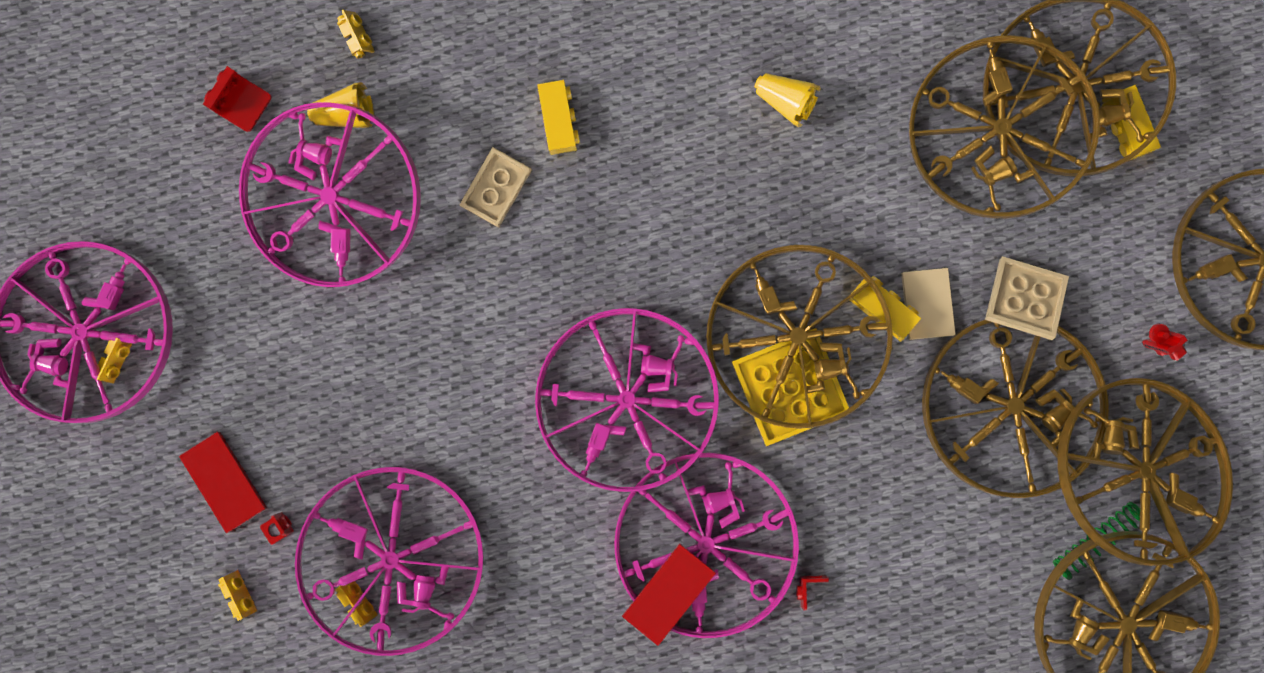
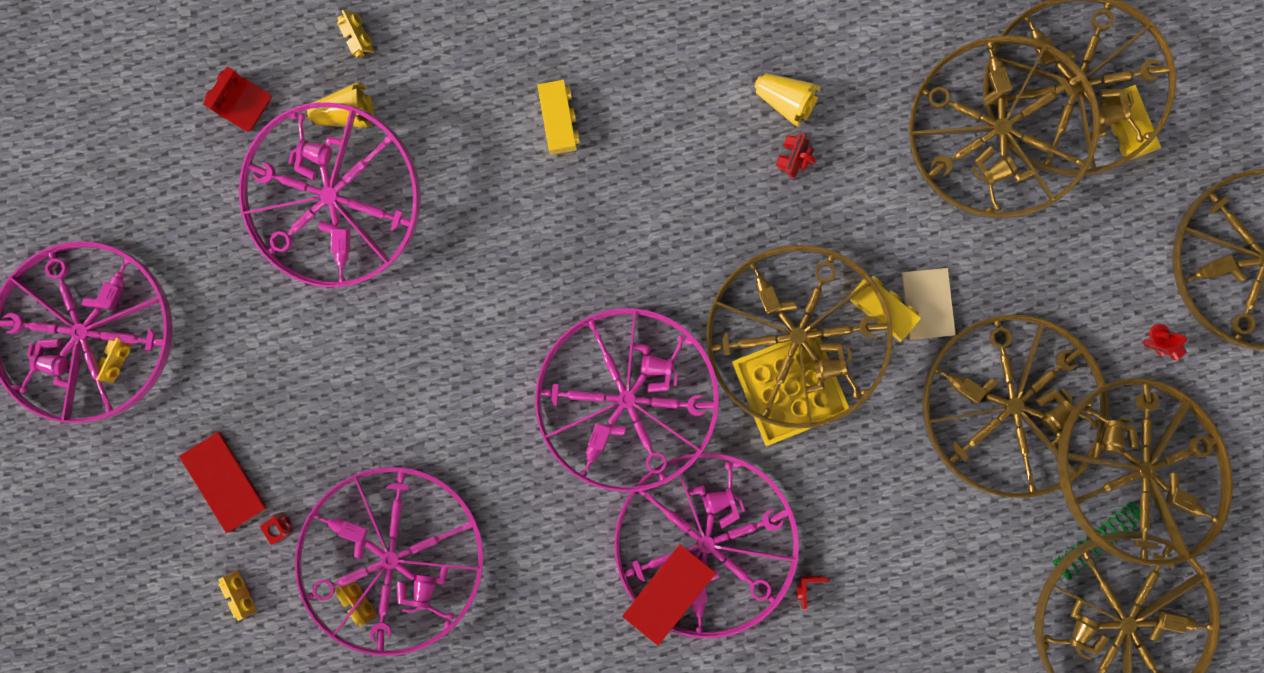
tan tile [460,147,532,228] -> none
tan plate [985,256,1069,340] -> none
none -> red hips [776,133,817,179]

